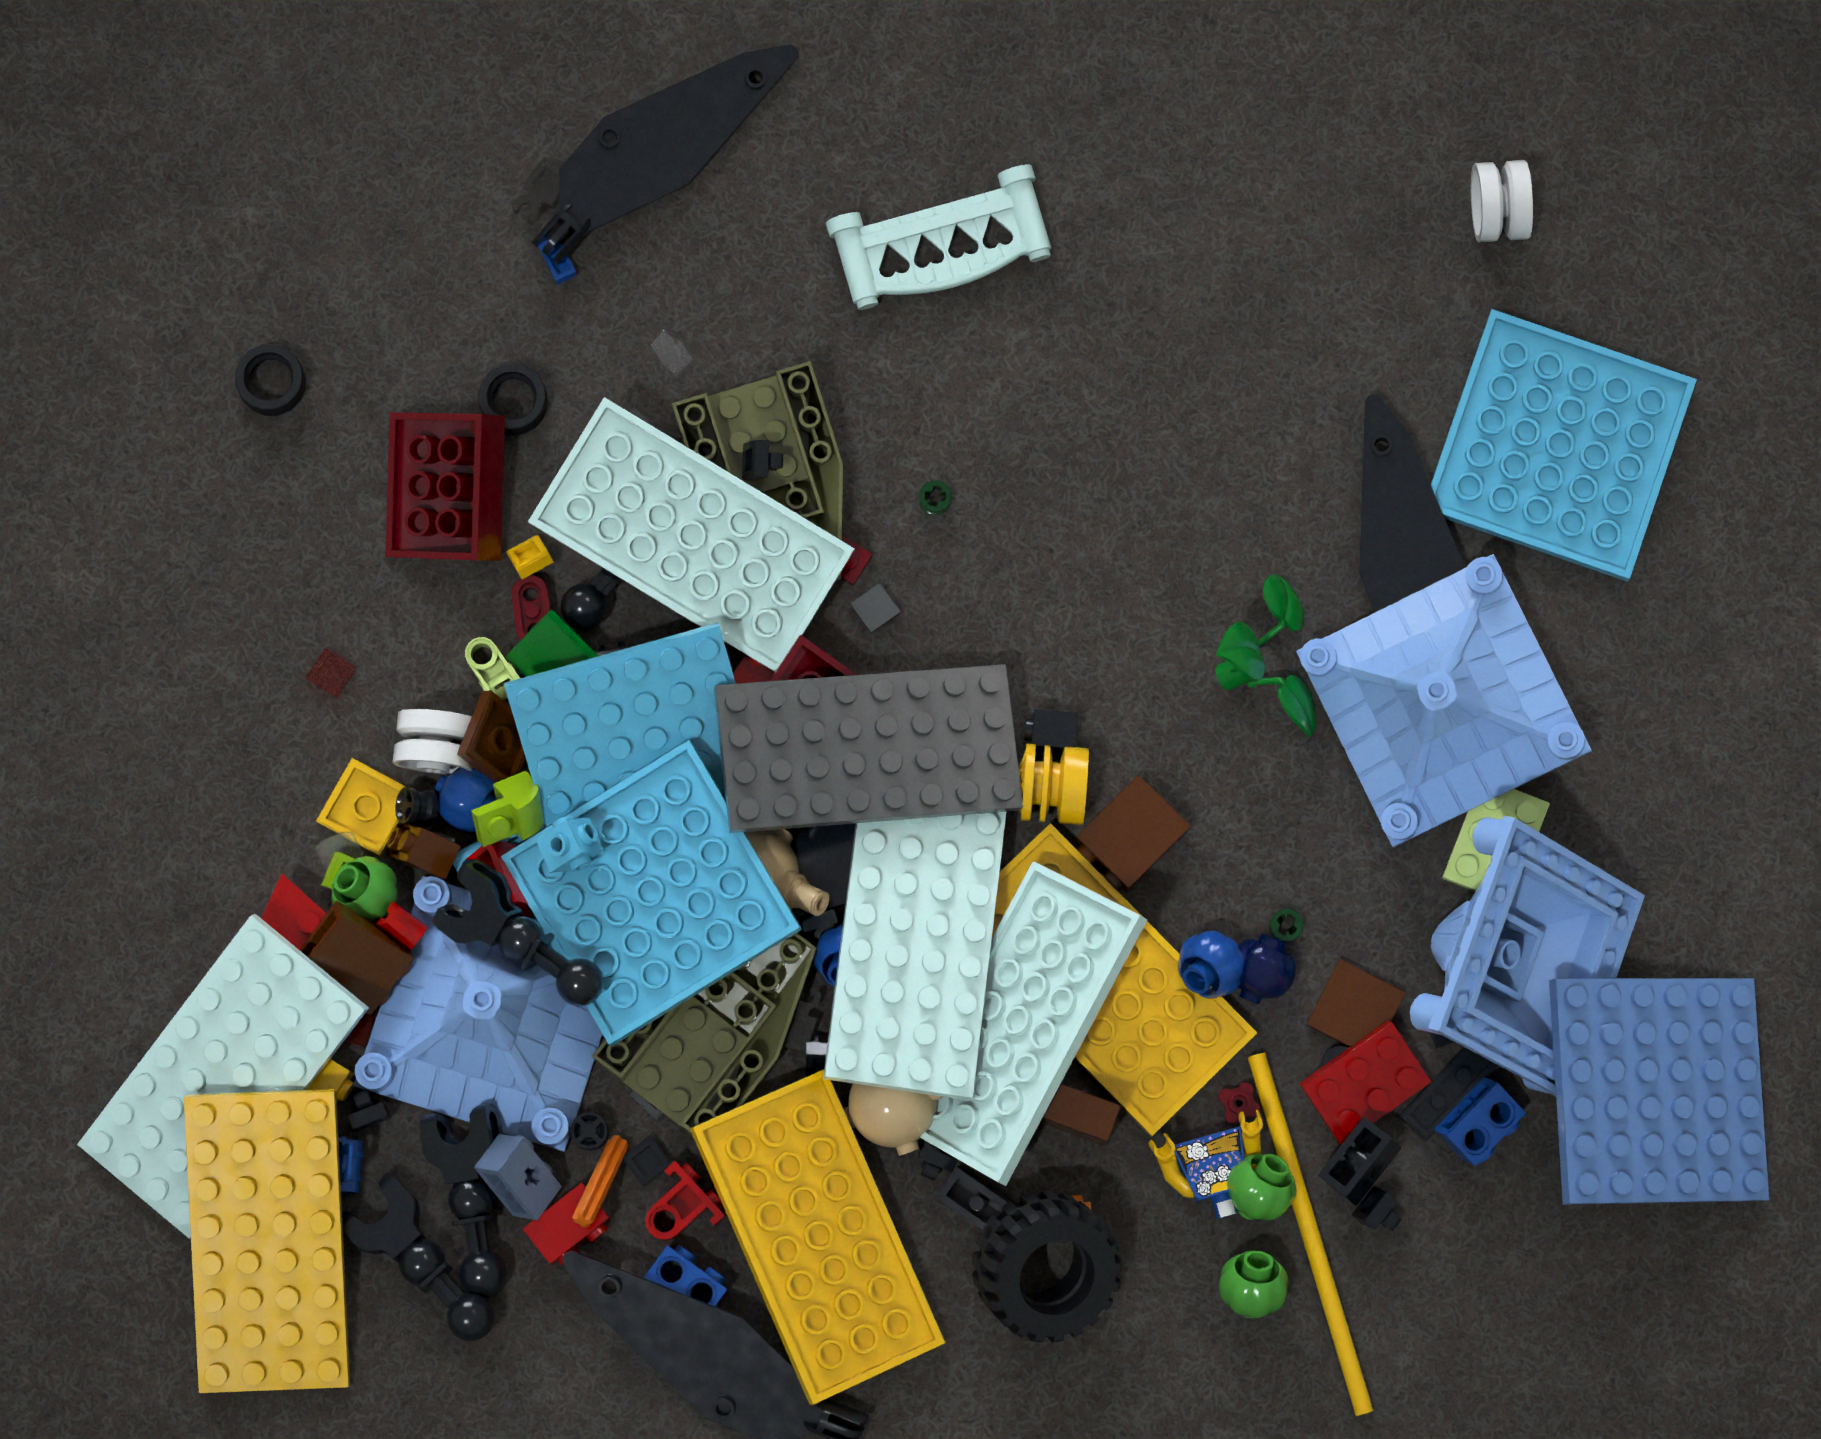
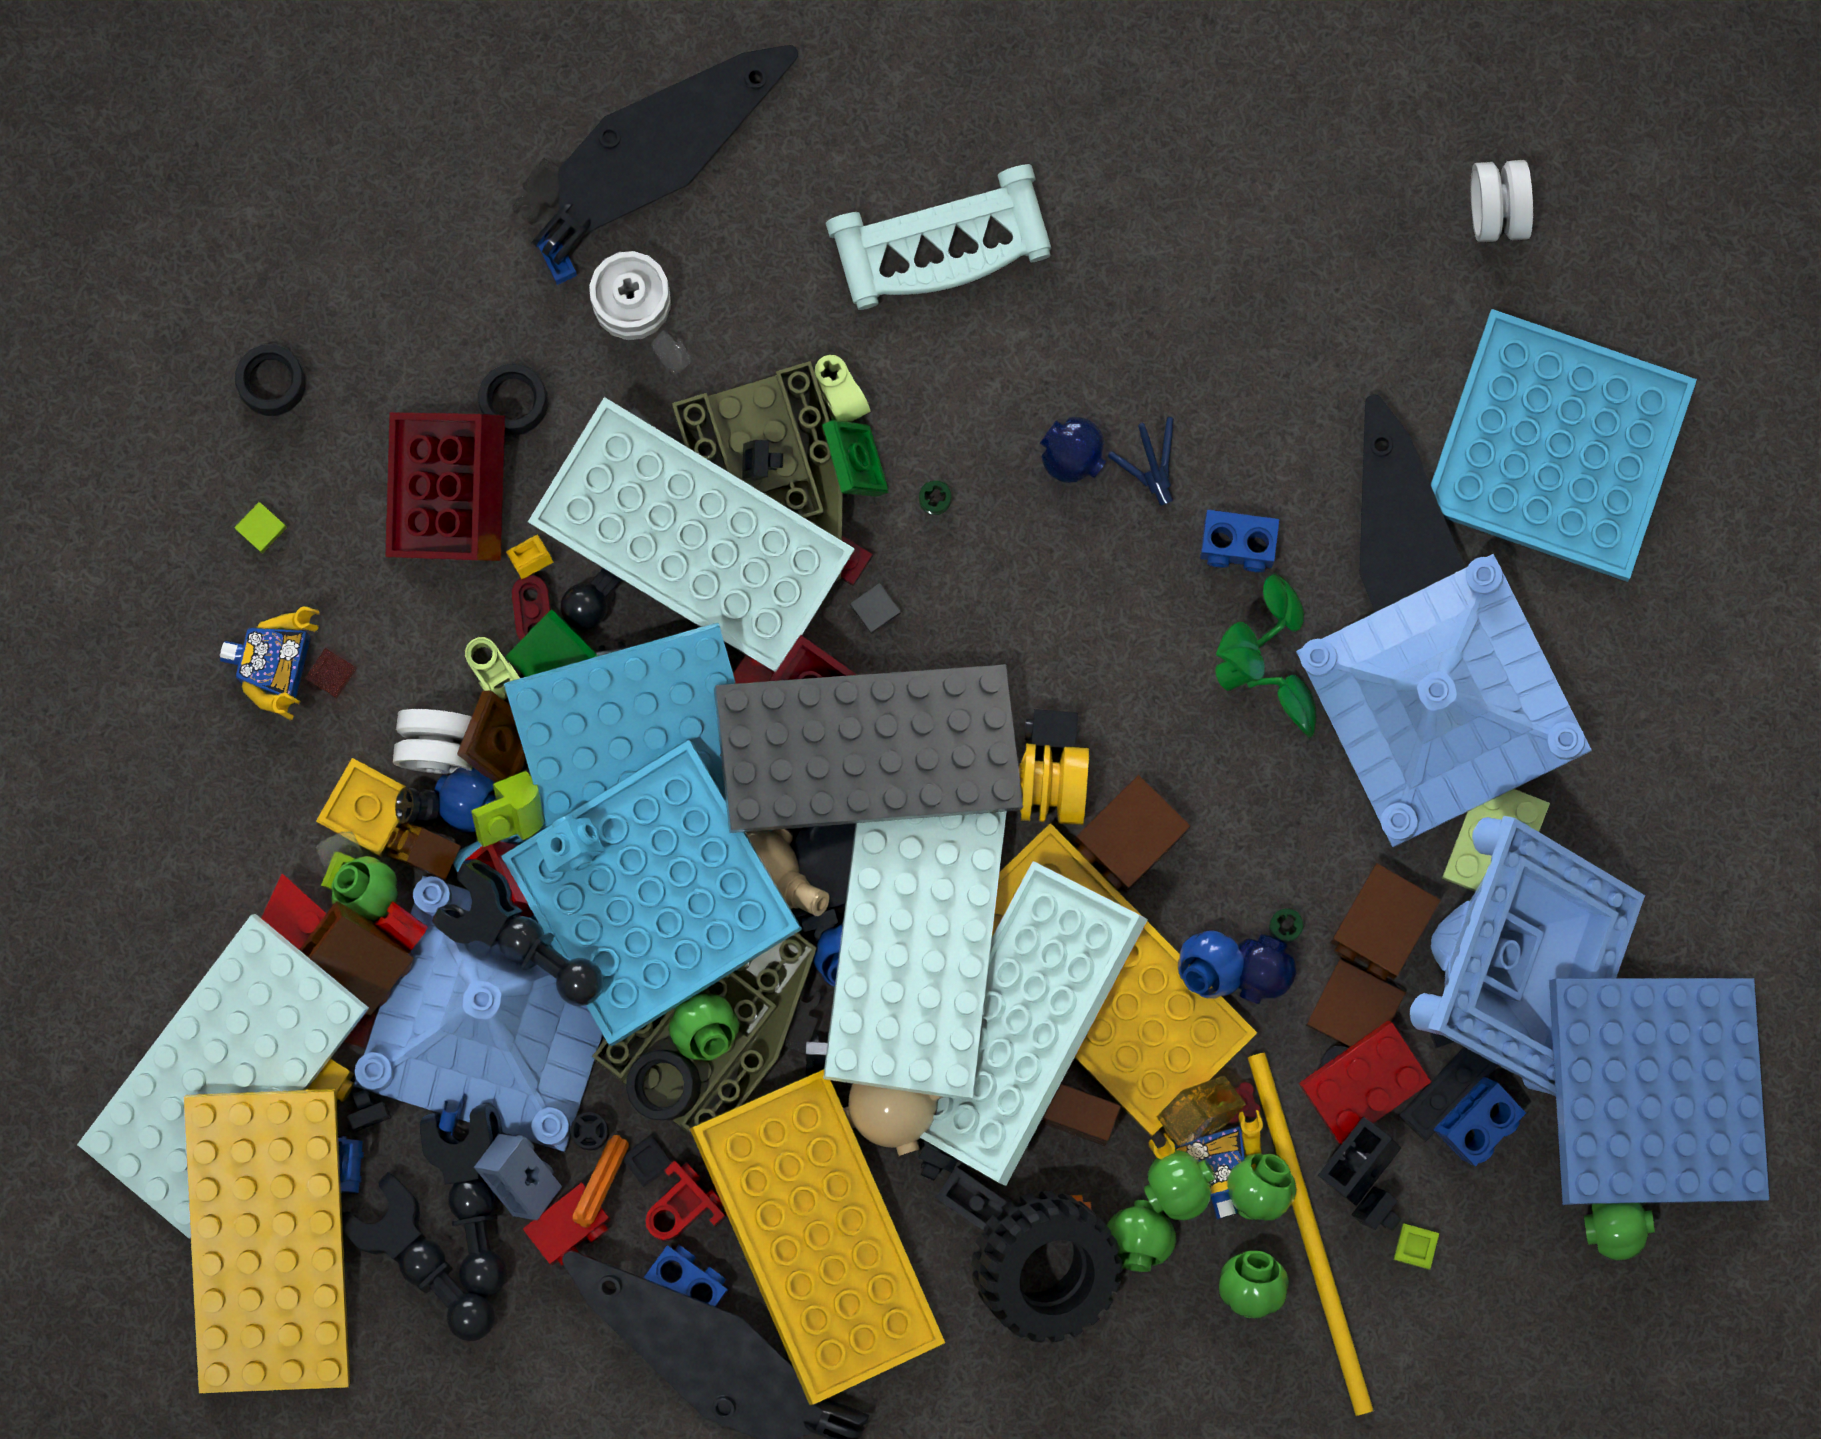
none -> torso [220,607,319,720]
none -> lime tile [235,502,287,554]
none -> blue piece [439,1093,465,1136]
none -> white wheel [590,251,671,340]
none -> black tyre [626,1050,701,1121]
none -> bright green plant [668,993,739,1061]
none -> yellowish green piece [814,355,871,422]
none -> green tile [822,420,888,497]
none -> clear blue plant [1040,417,1106,483]
none -> bright green plant [1107,1200,1176,1272]
none -> dark blue plant [1108,417,1174,506]
none -> bright green plant [1144,1150,1216,1221]
none -> clear yellow brick [1156,1075,1246,1146]
none -> blue brick [1200,510,1279,572]
none -> reddish brown brick [1330,863,1441,981]
none -> lime tile [1393,1223,1439,1270]
none -> bright green plant [1584,1203,1655,1261]

